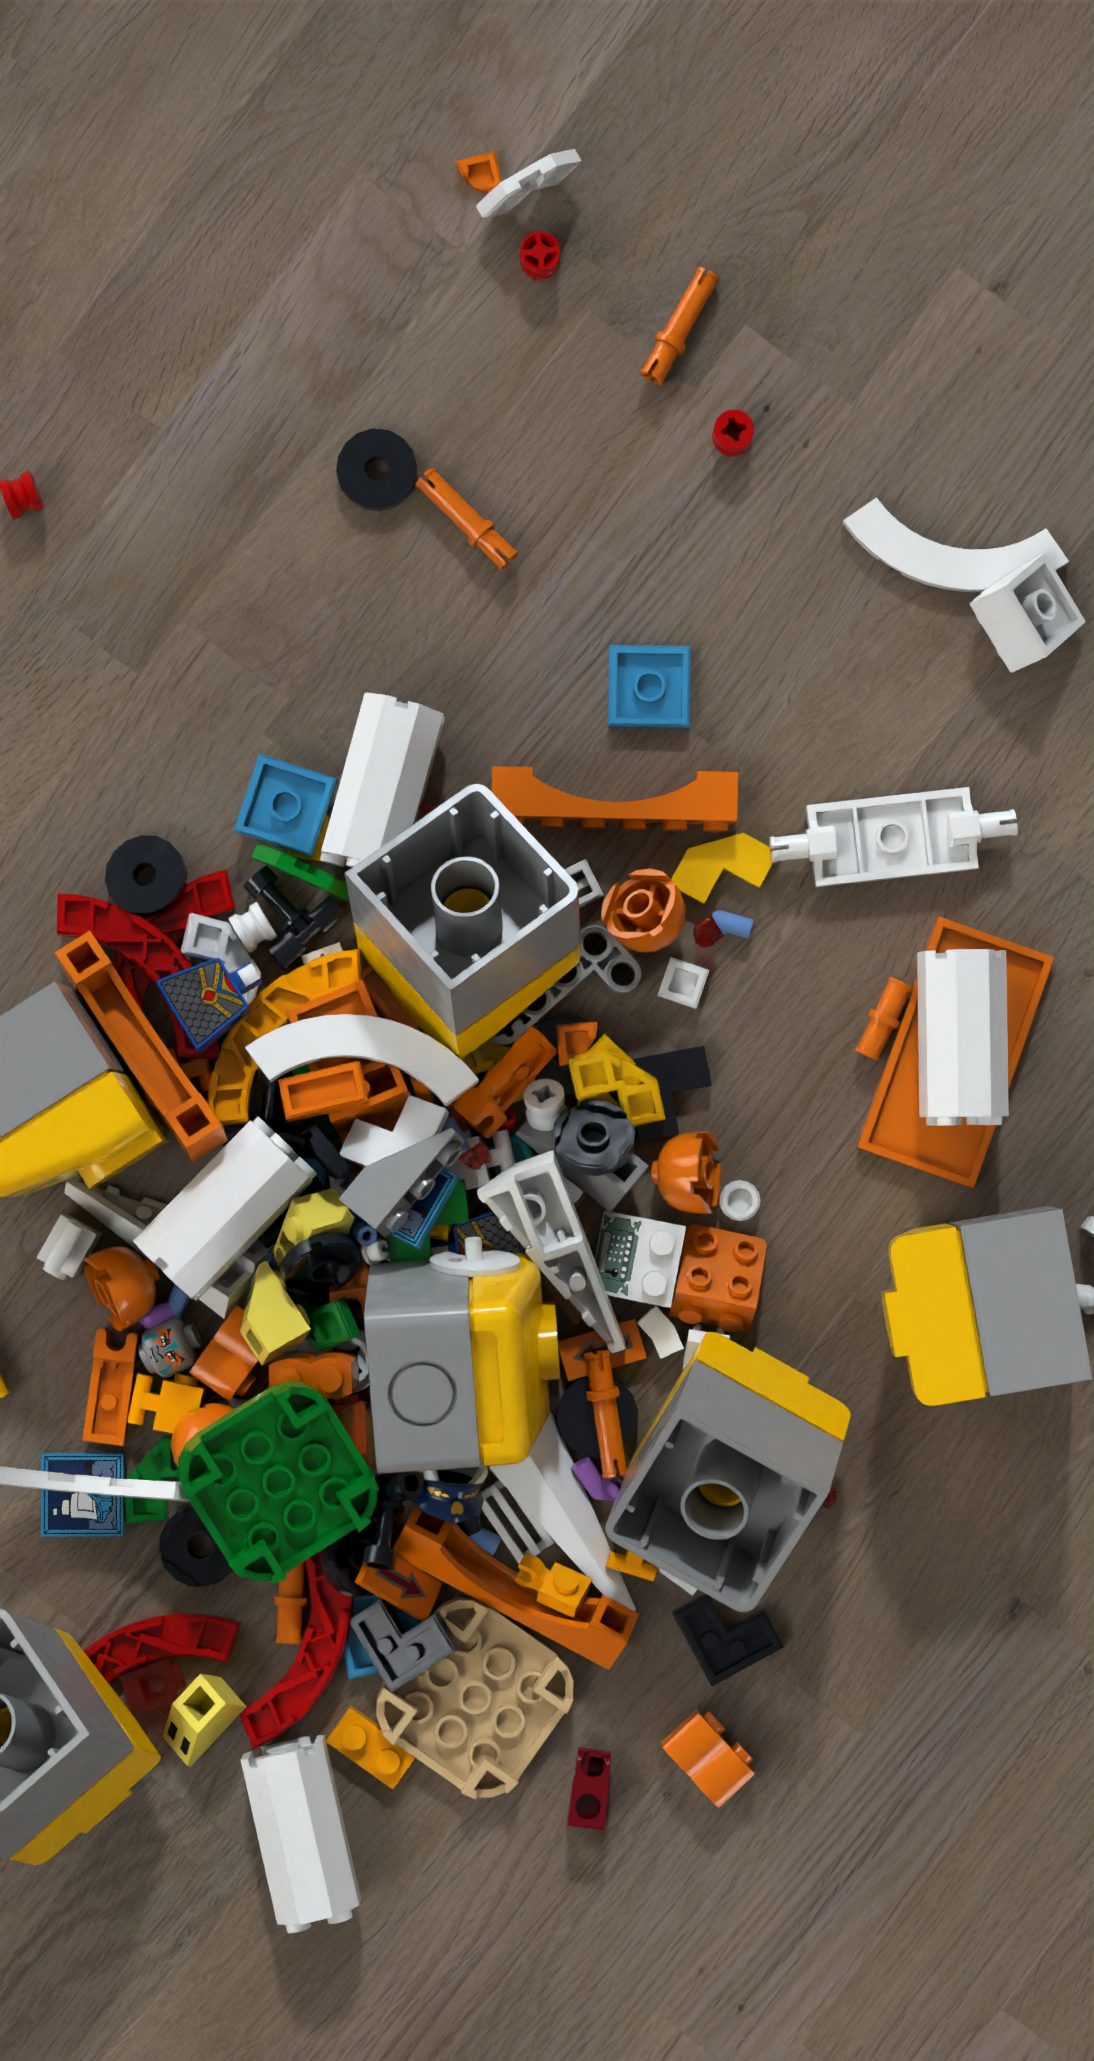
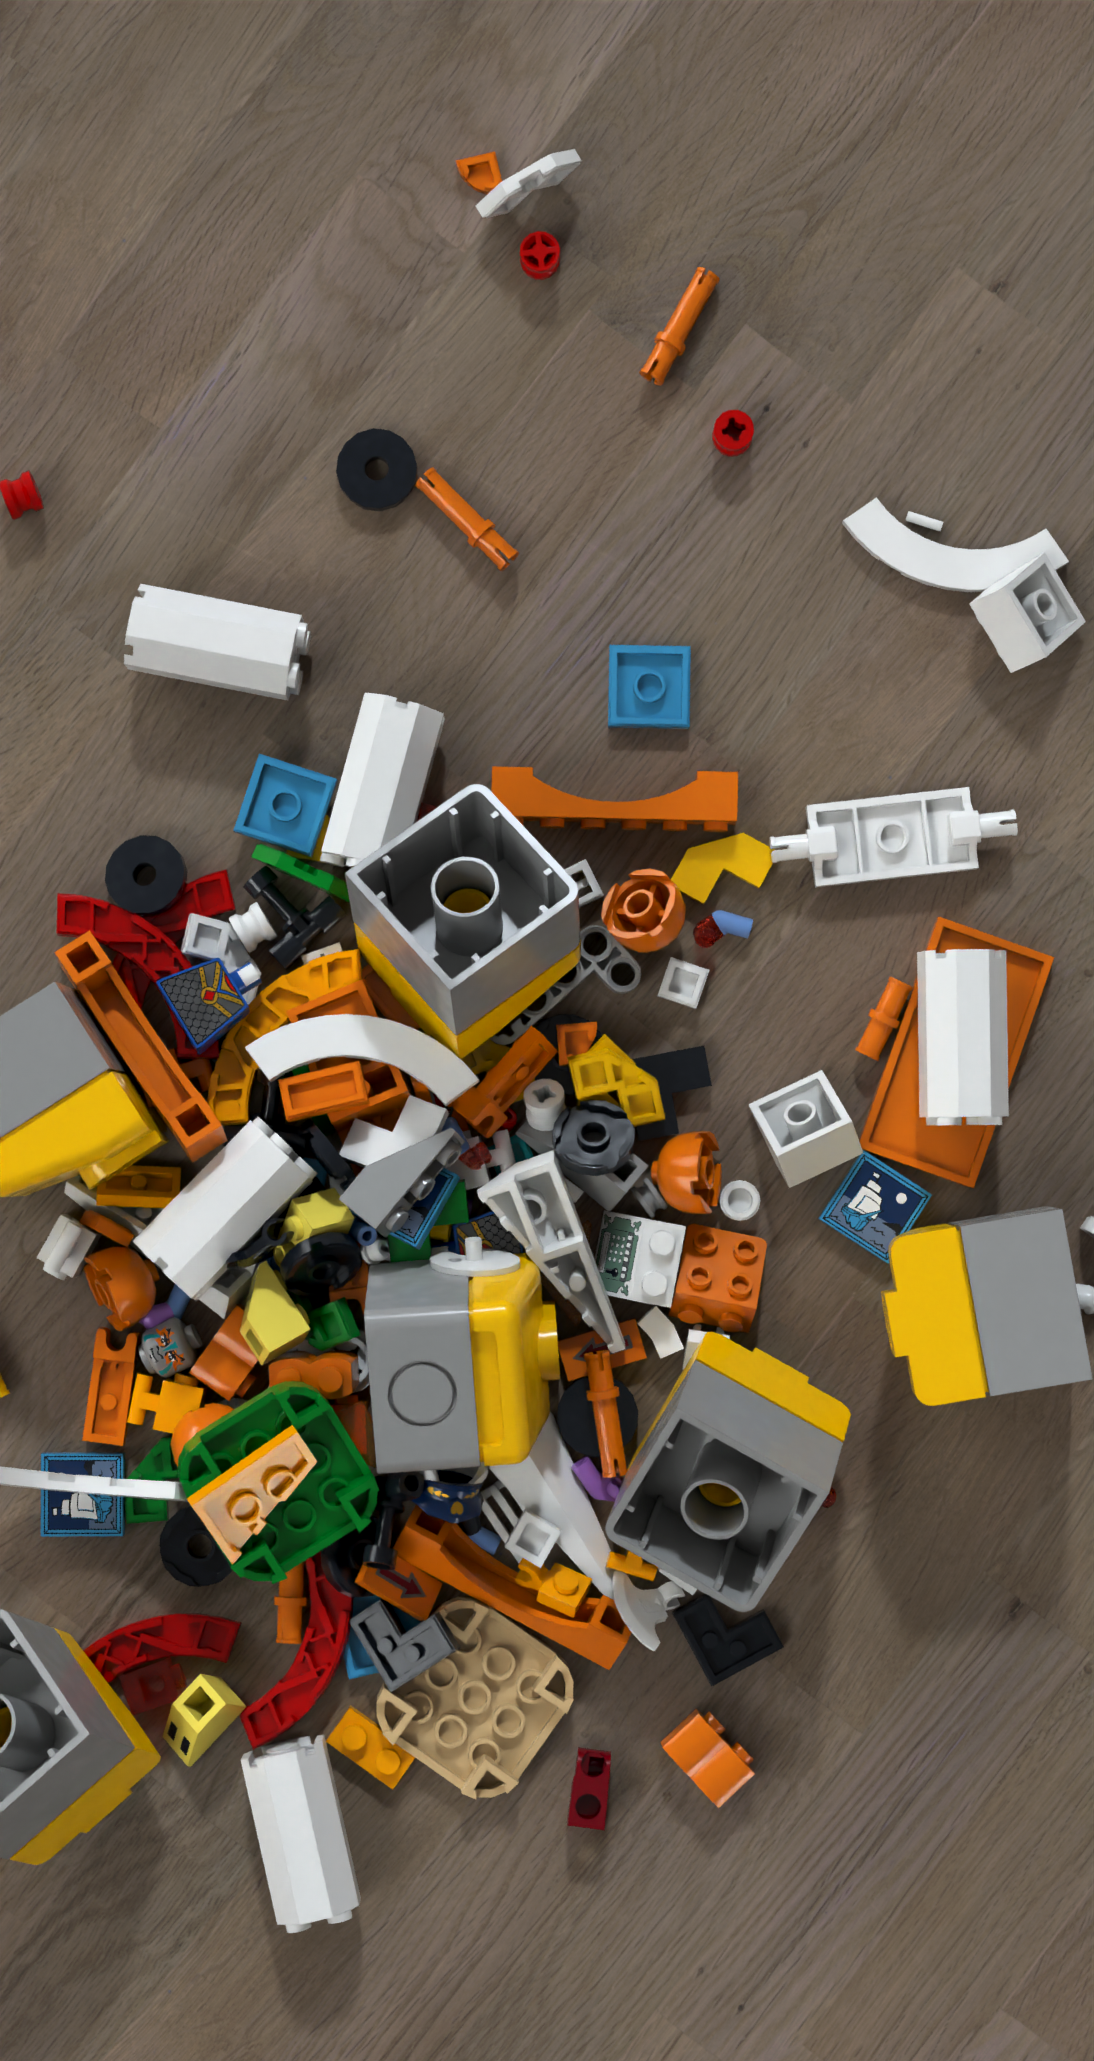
none -> orange tile [79,1209,134,1248]
none -> light orange plate [96,1165,181,1208]
none -> white brick [124,584,311,701]
none -> light orange wing [187,1425,317,1565]
none -> black piece [226,1218,294,1270]
none -> white tile [505,1509,561,1568]
none -> white piece [612,1570,685,1651]
none -> light grey bush [630,1177,668,1219]
none -> white slope [748,1070,863,1188]
none -> tile [818,1150,932,1263]
none -> white piece [905,511,943,531]

